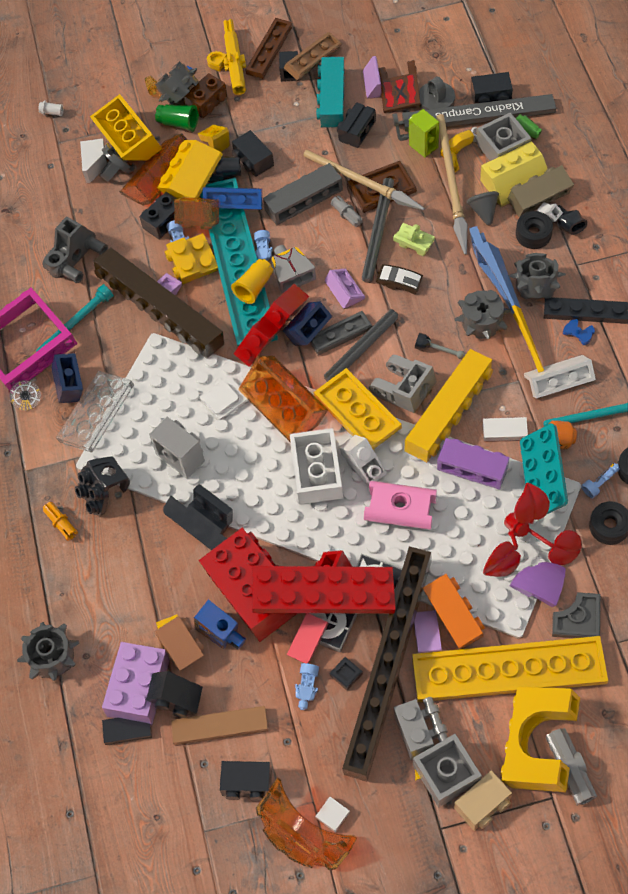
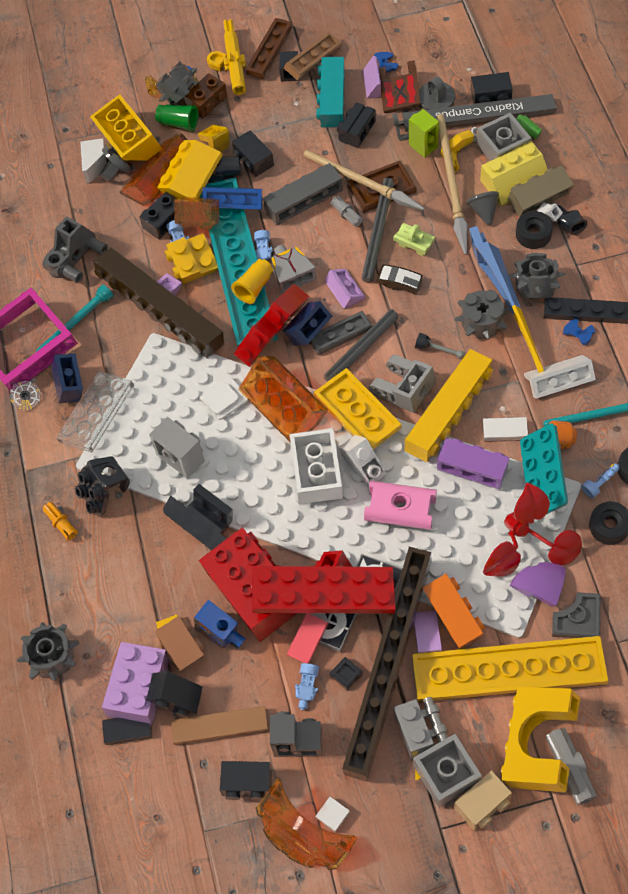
white pin [39,100,64,116] -> none
none -> dark grey brick [270,711,322,757]
none -> blue piece [374,52,399,73]

